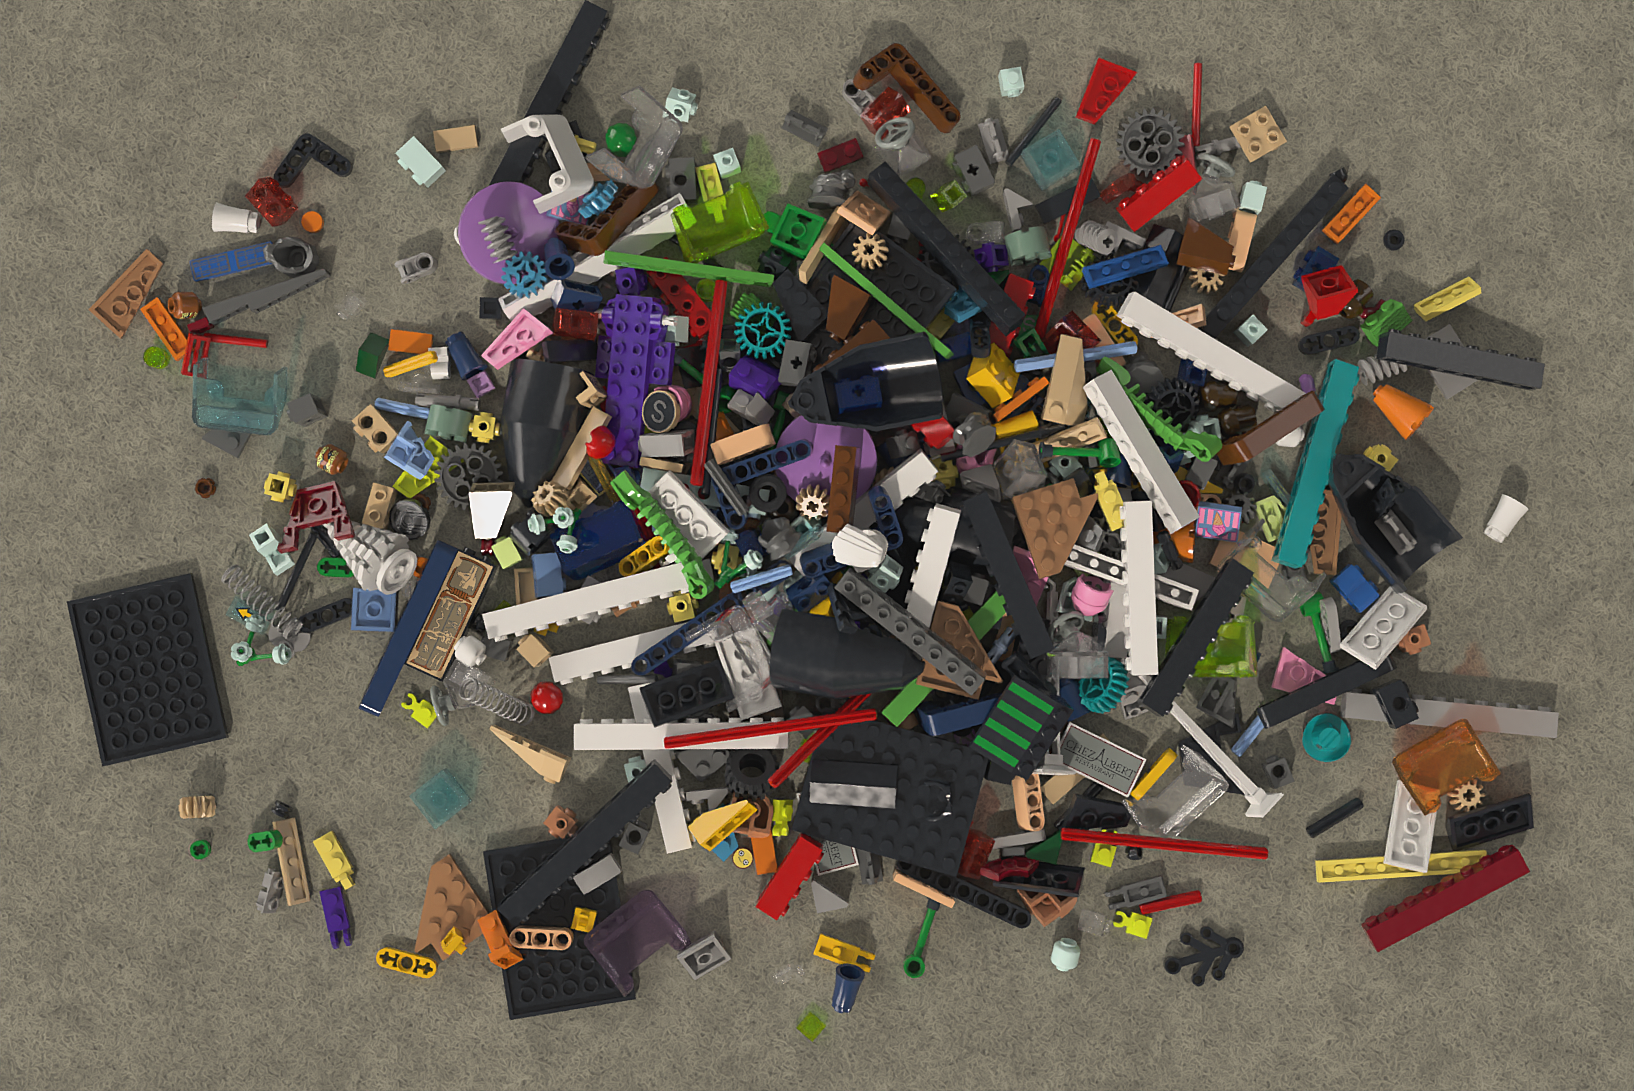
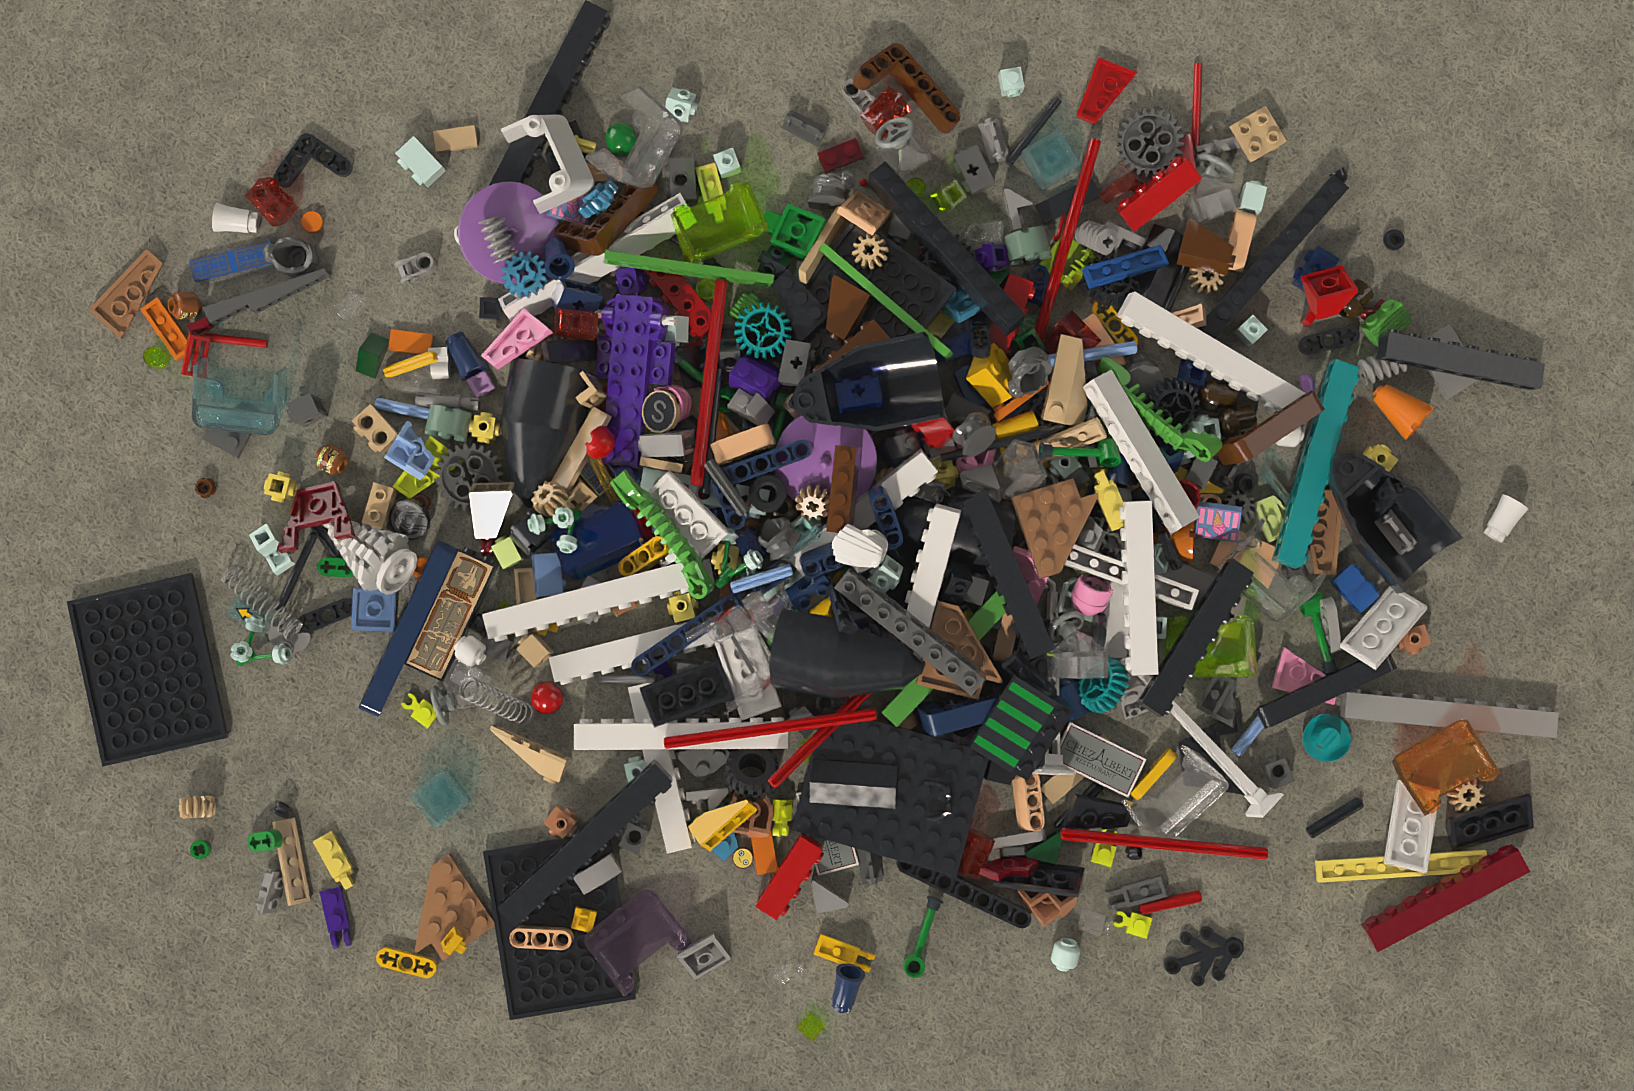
orange bracket [477,910,523,970] -> none
light nougat tile [892,868,955,908] -> none
sand blue pin [987,627,1018,665] -> none
orange plate [1321,184,1381,245] -> none
black plate [1339,620,1357,639] -> none
black brick [1372,679,1419,729] -> none
light yellow plate [1414,277,1481,322] -> none
none -> dark grey piece [1008,347,1052,398]

